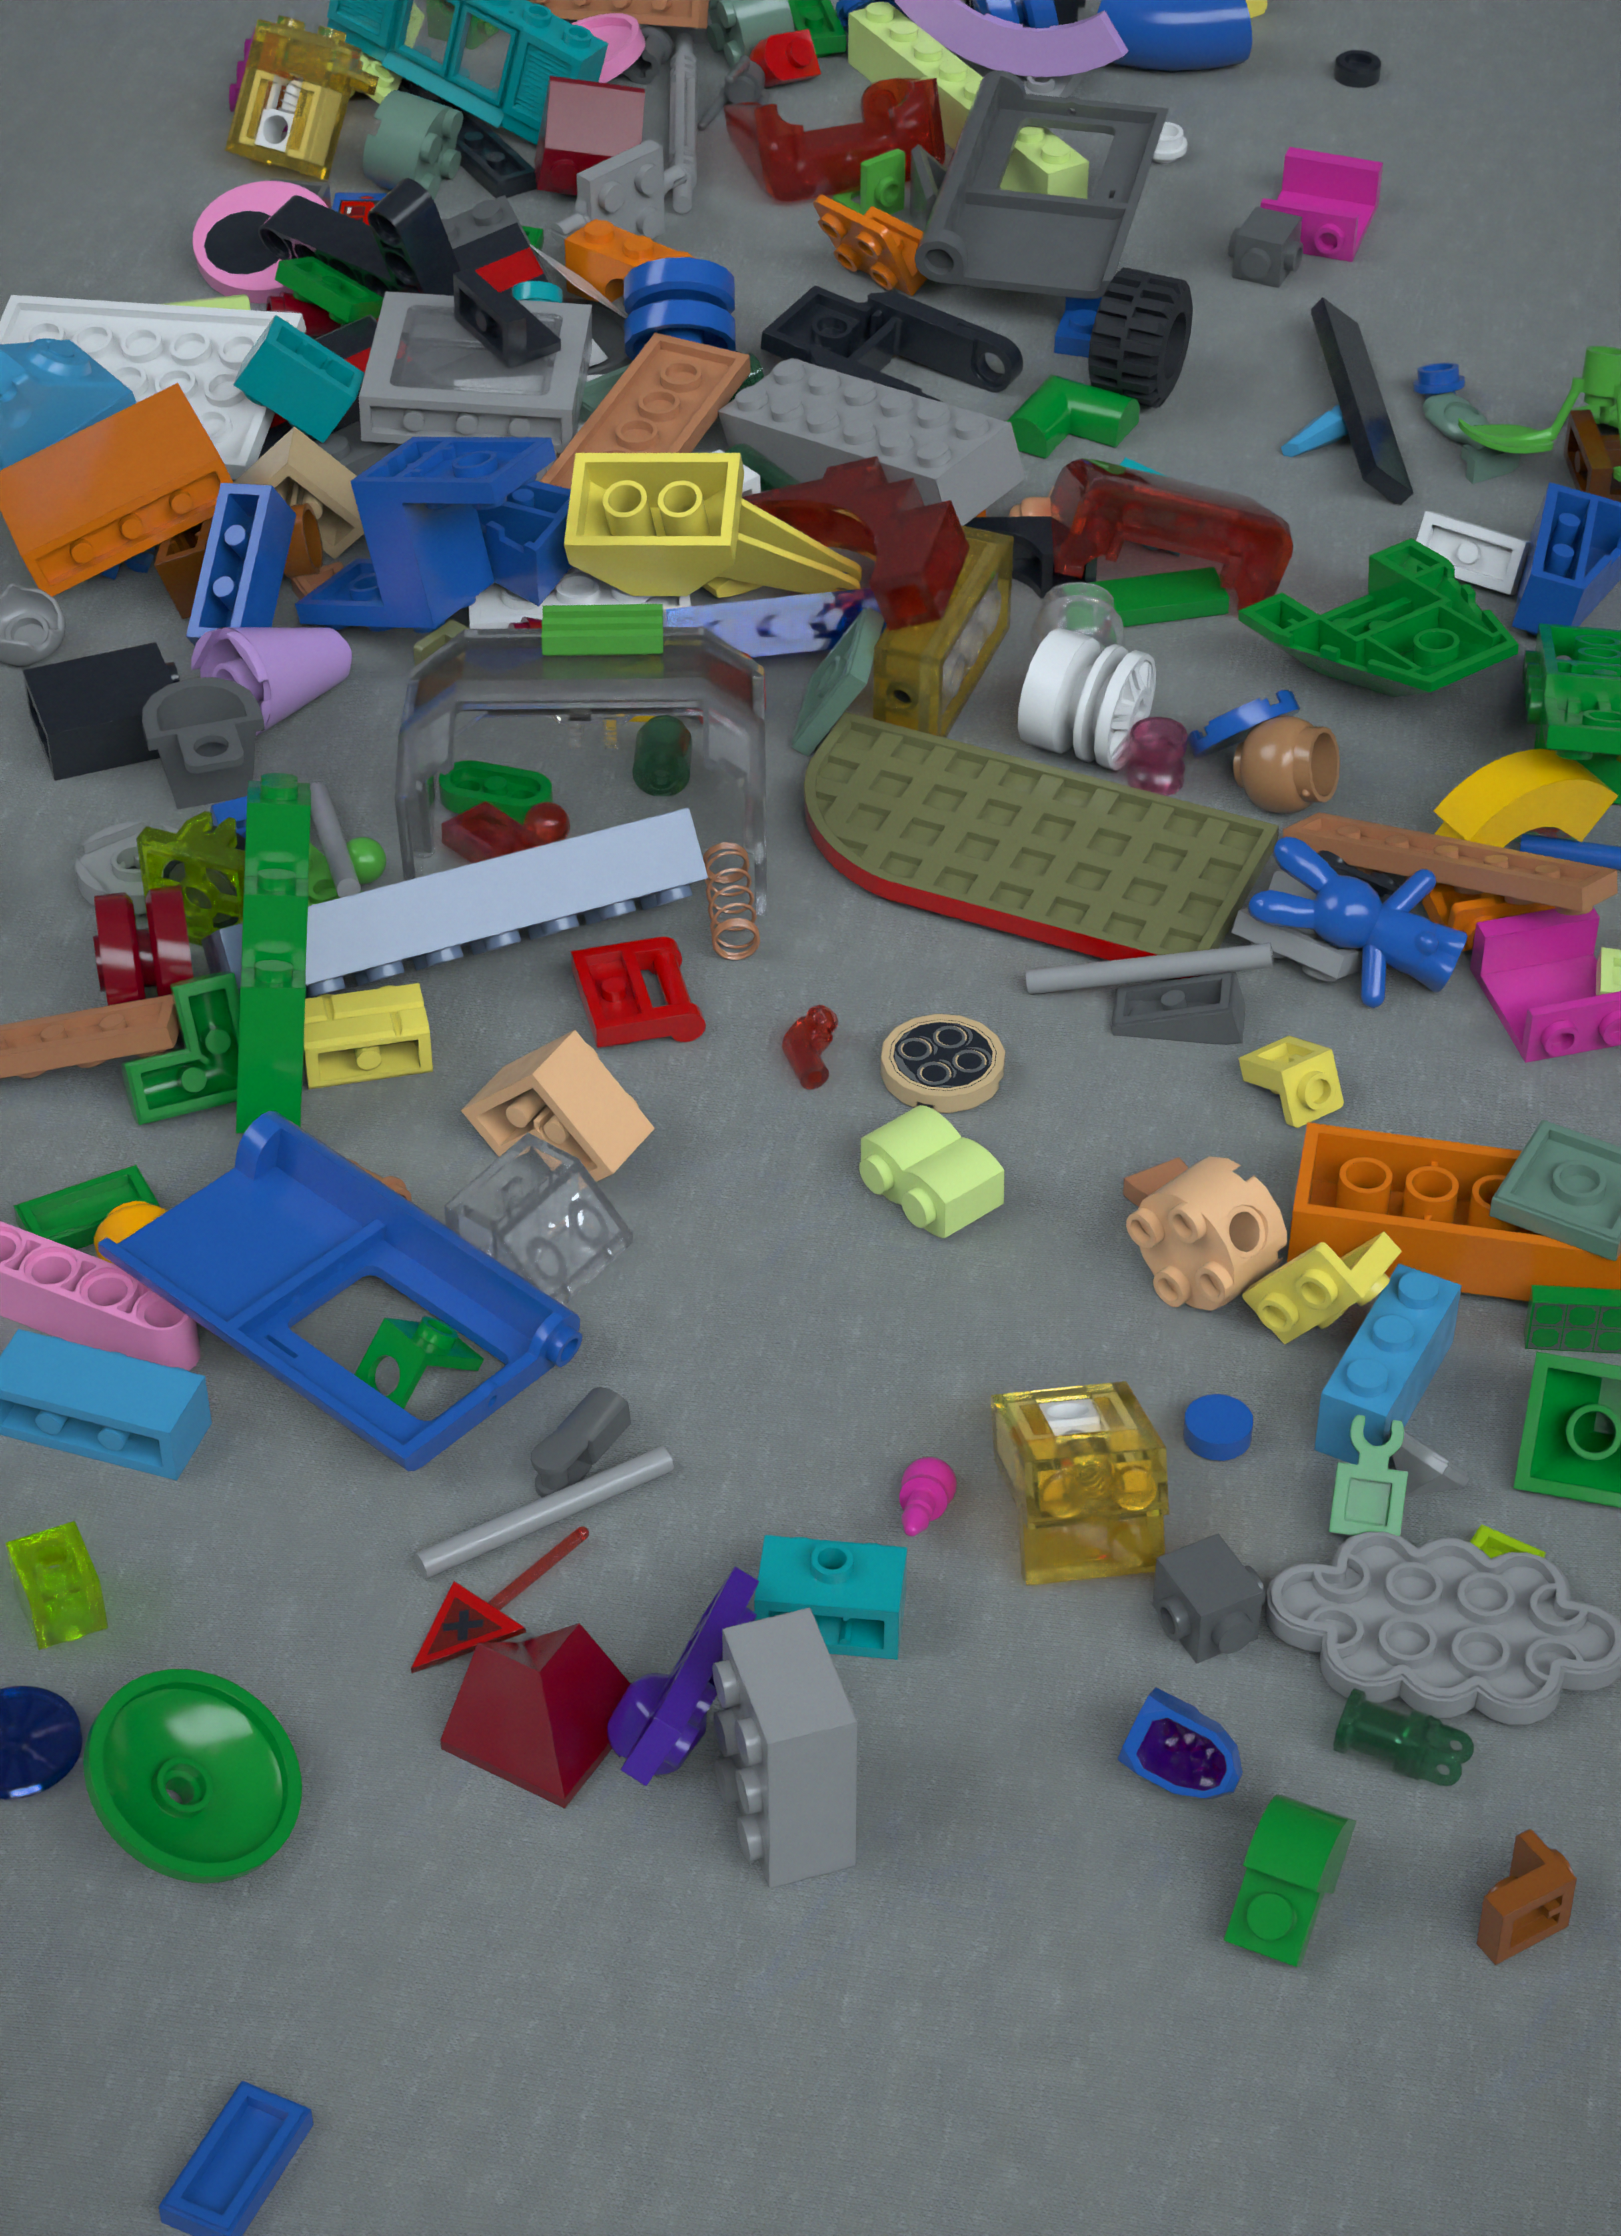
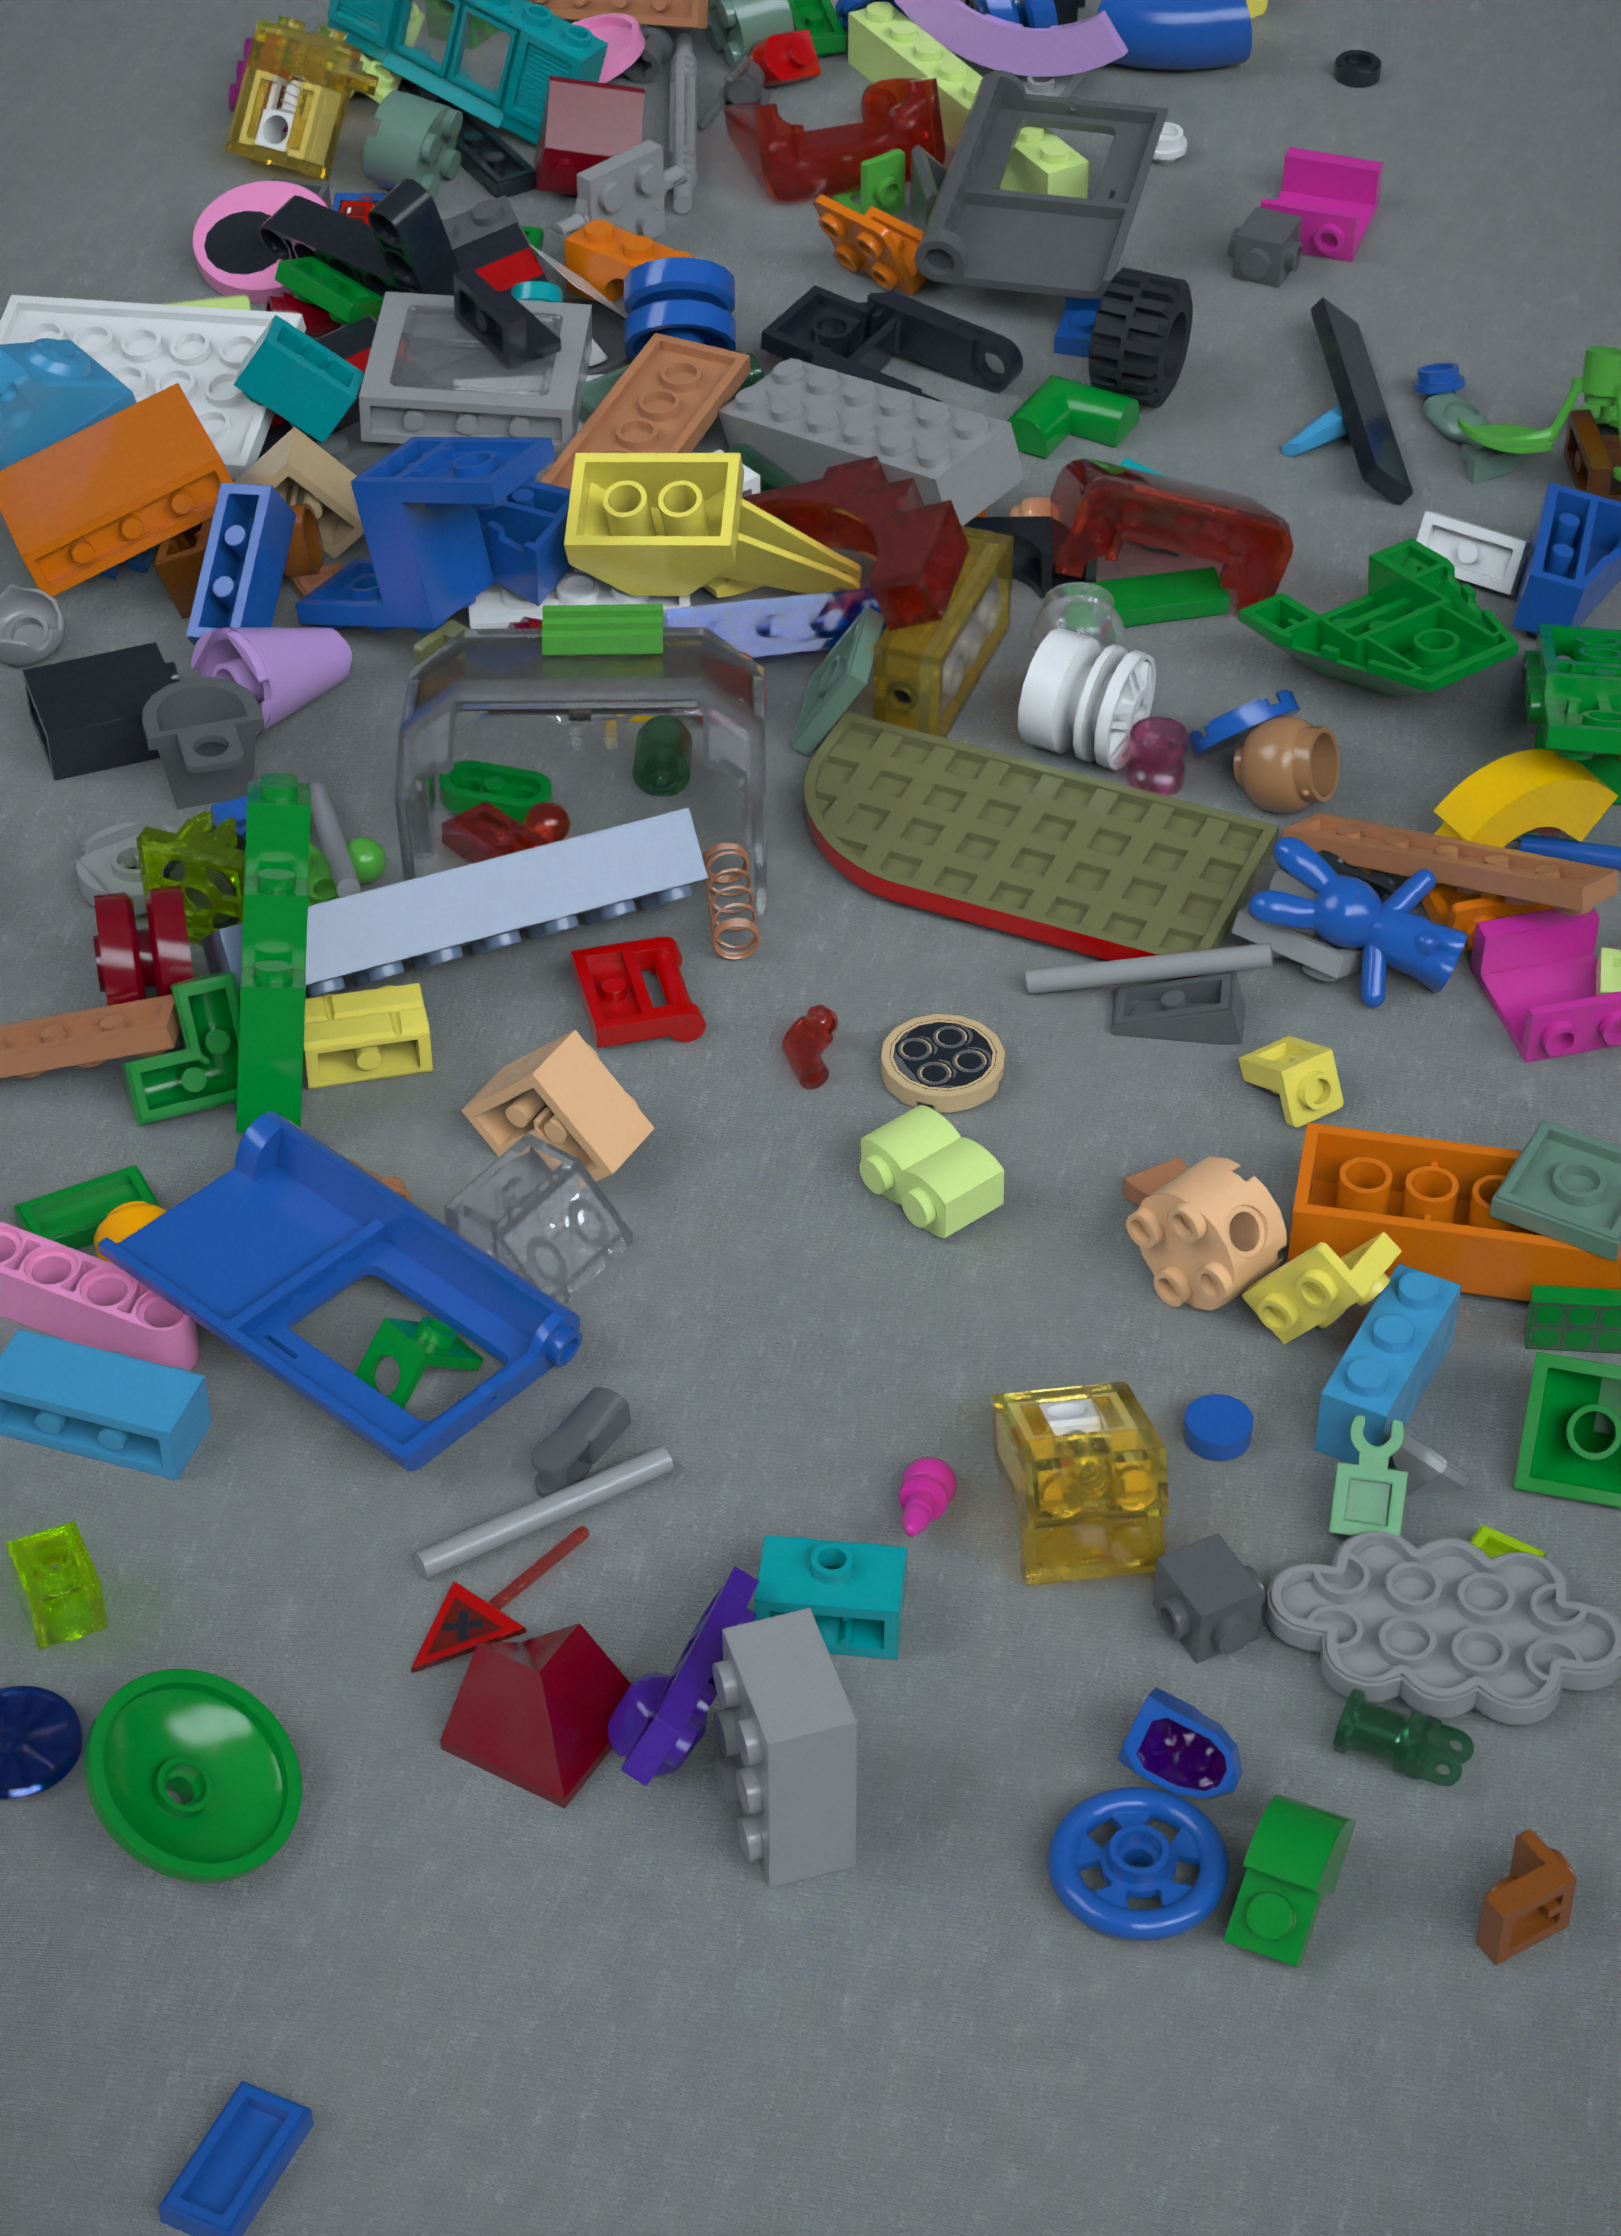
none -> blue plate [1047,1787,1230,1941]

